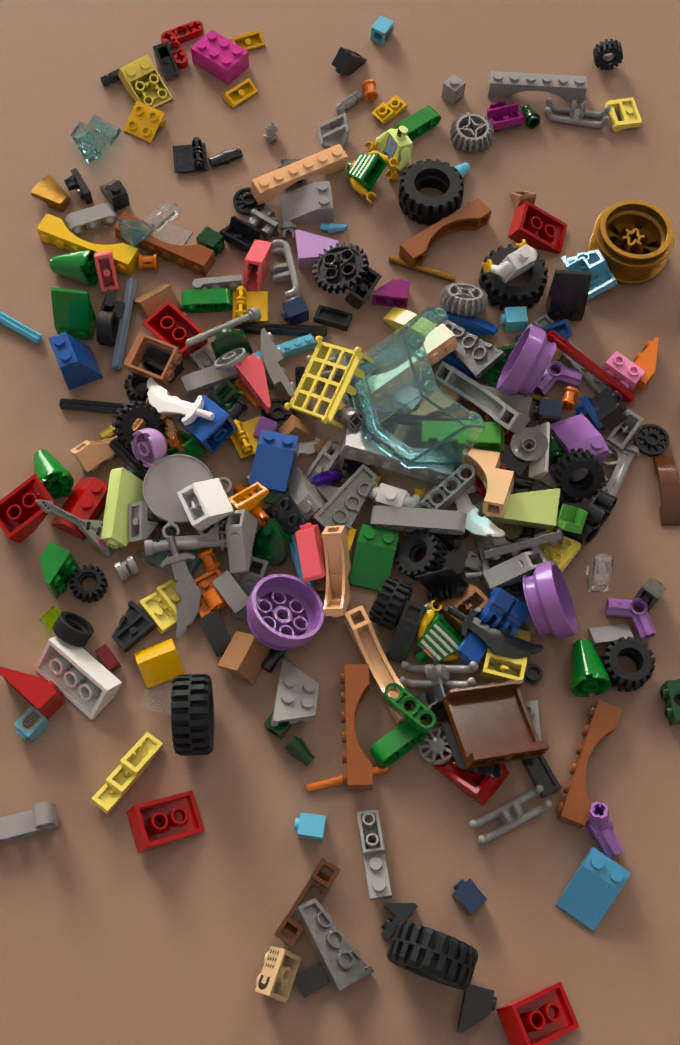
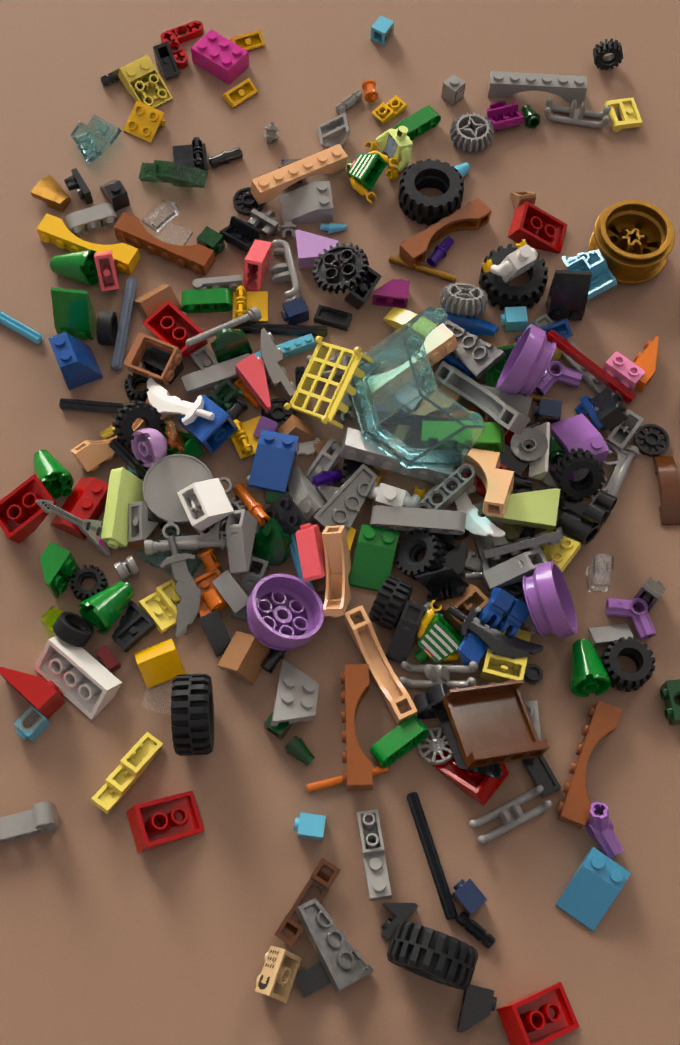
black slope [100,289,125,319] -> none
clear light blue slope [118,218,153,247] -> none
orange bush [138,254,158,270] -> none
light grey wheel [214,348,247,371] -> none
light orange slope [228,482,269,512] -> none
black slope [331,47,367,75] -> none
flat silver wheel [339,406,365,430] -> none
green beam [383,683,436,733] -> none
bright green panel [556,504,588,534] -> none
orange bush [561,386,580,411] -> none
none -> green cone [78,581,133,635]
none -> clear green slope [138,160,208,188]
none -> black axle [406,792,458,920]
none -> dark purple axle [427,237,454,267]
none -> black axle [456,912,495,949]

